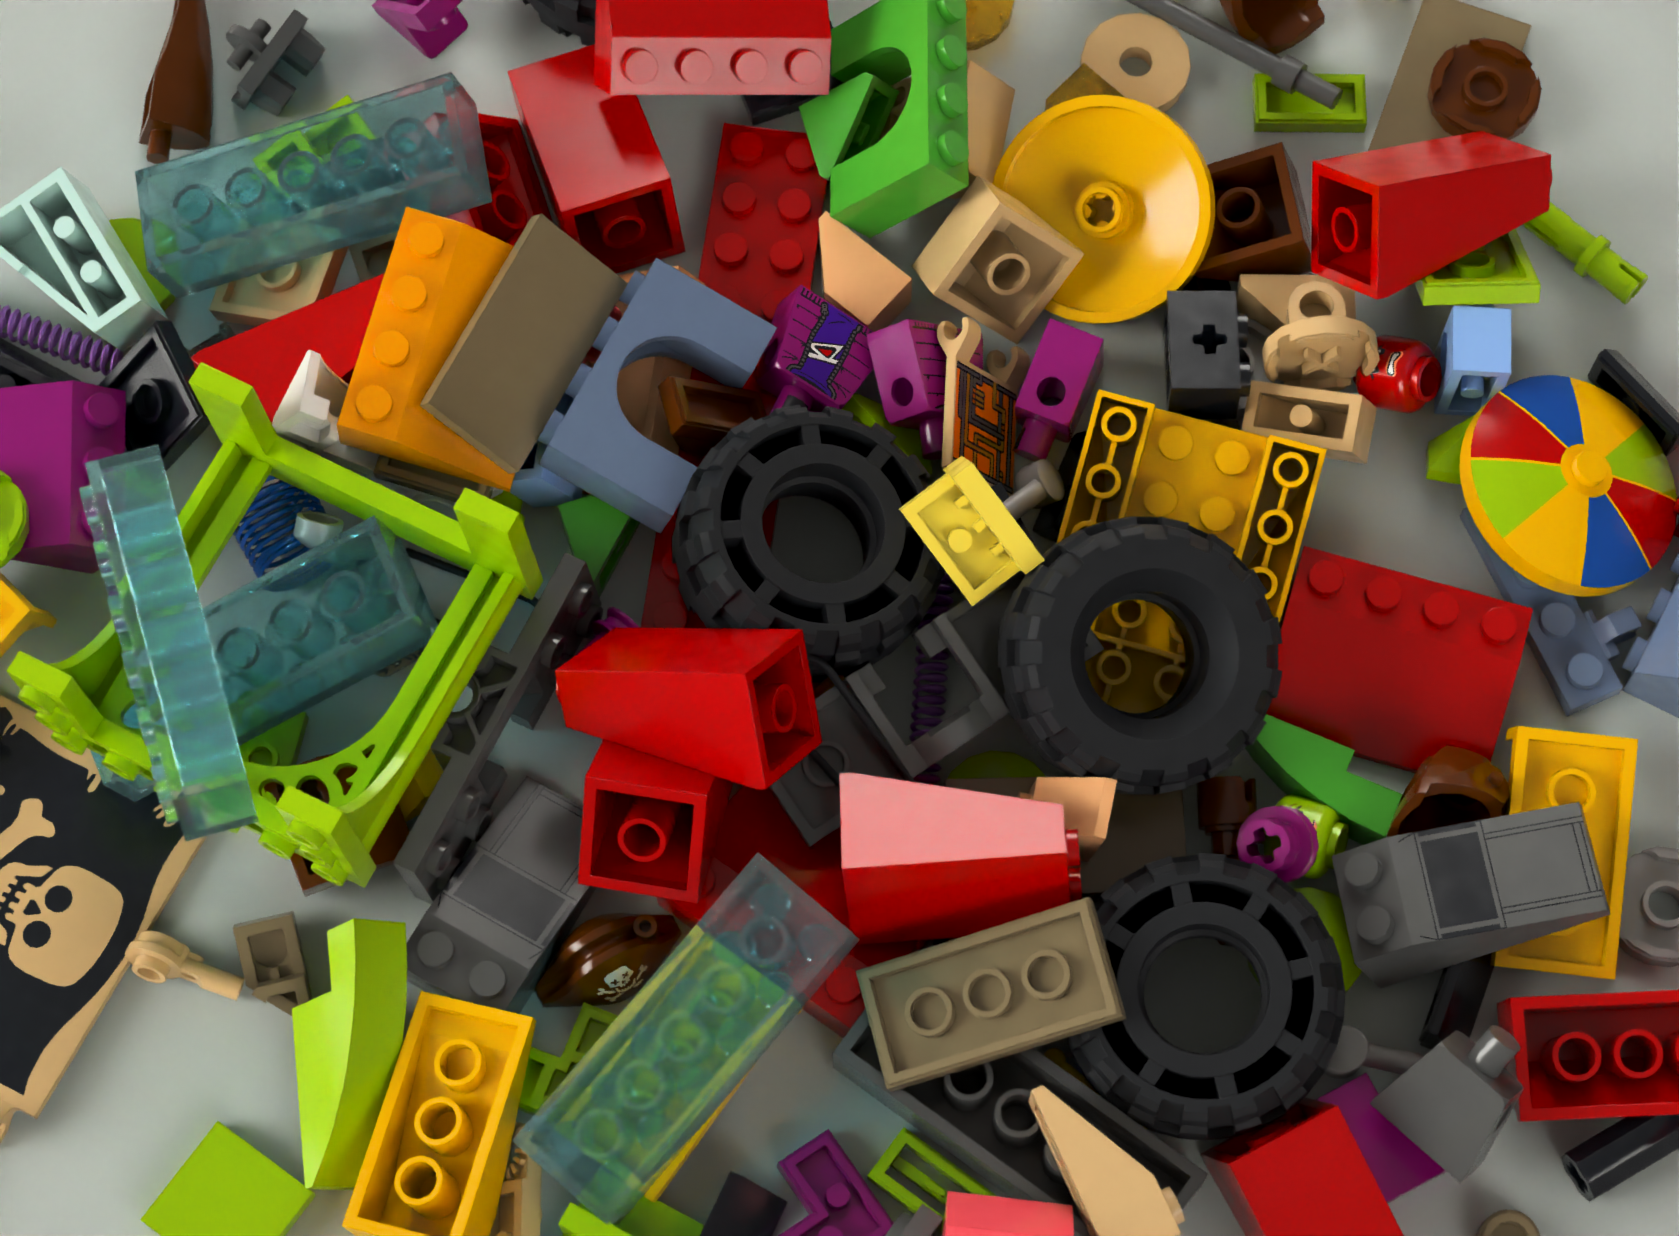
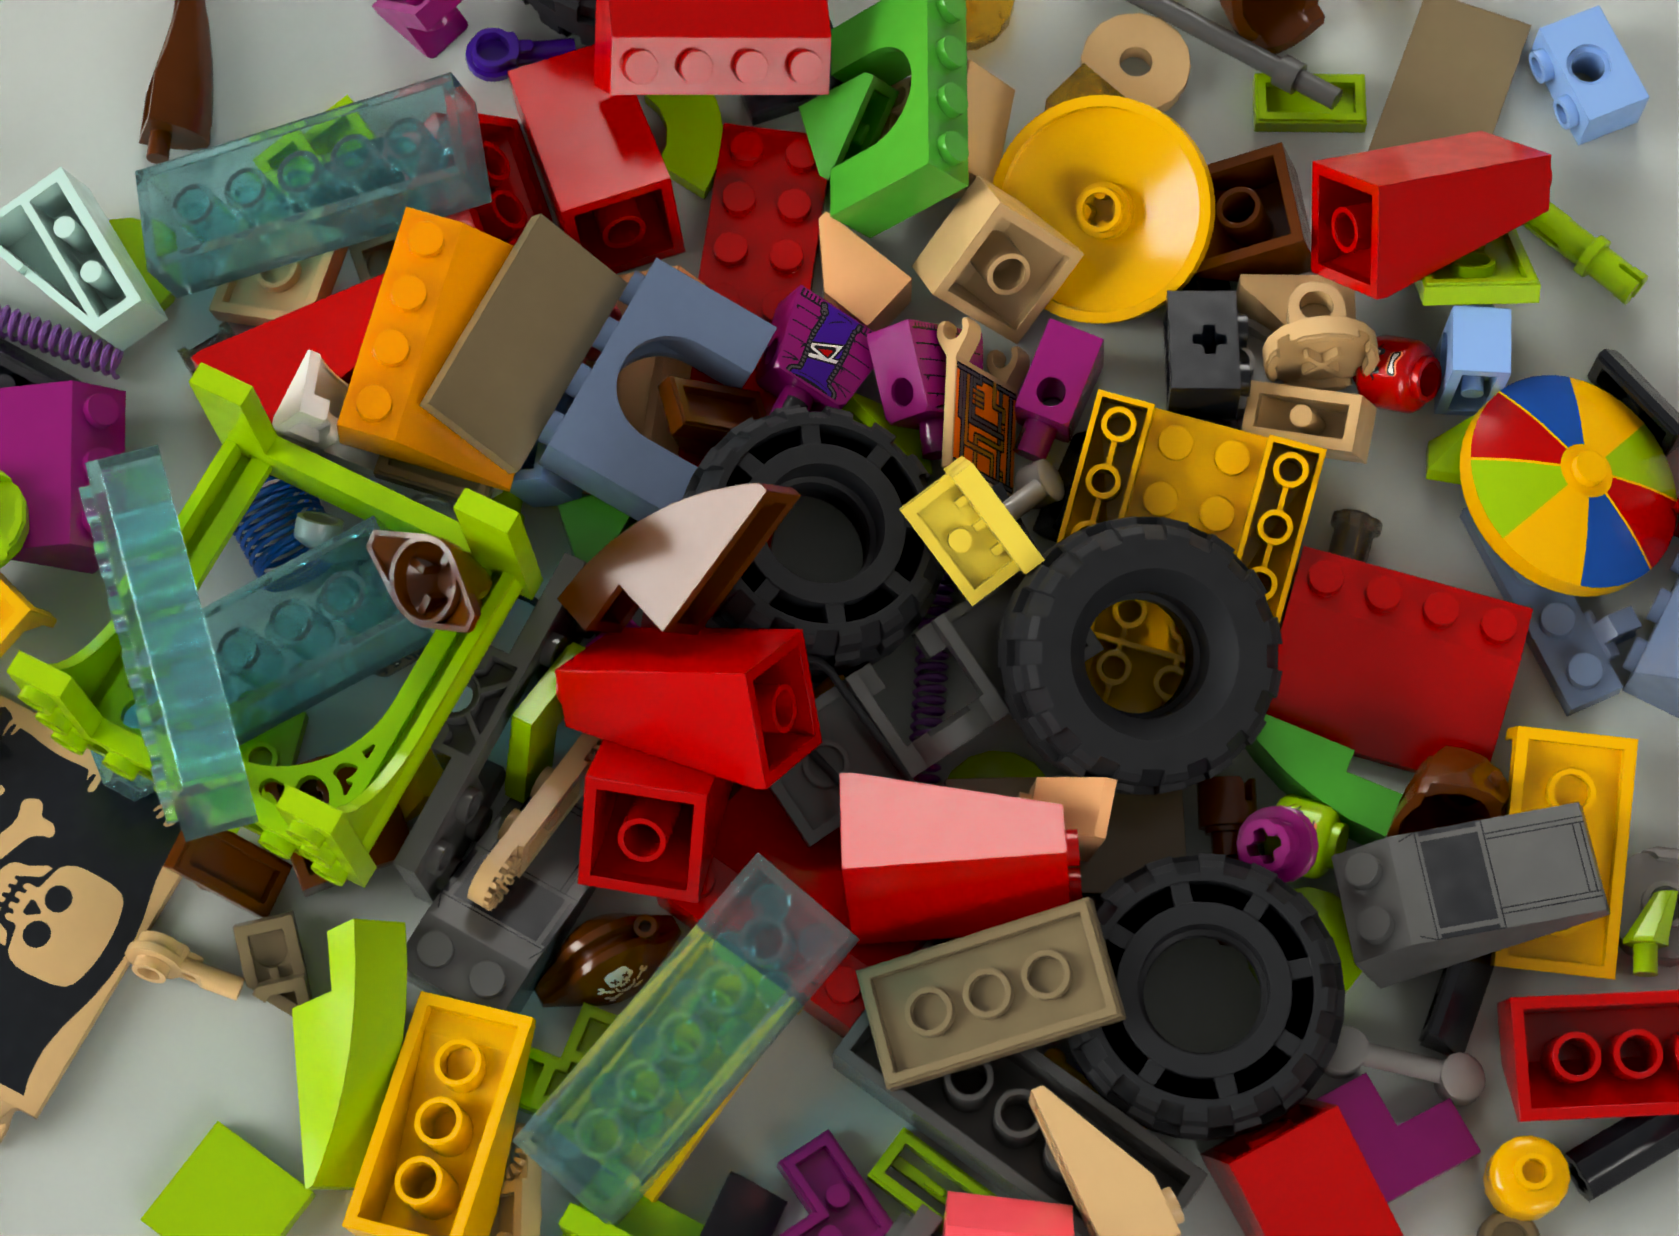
black tile [99,321,211,481] -> none
dark grey hips [226,9,325,117] -> none
dark grey torso [1370,1025,1523,1183] -> none
reddish brown tile [1427,38,1542,140] -> none
none -> reddish brown tile [163,812,293,918]
none -> reddish brown hat [366,530,492,633]
none -> dark purple plate [465,28,576,82]
none -> tan plate [468,733,603,911]
none -> lime tile [504,642,586,803]
none -> reddish brown slope [557,483,801,635]
none -> lime tile [644,95,723,200]
none -> clear smoke bush [1328,509,1383,563]
none -> yellow head [1483,1135,1571,1221]
none -> light blue brick [1529,5,1649,146]
none -> lime bar [1623,890,1678,977]

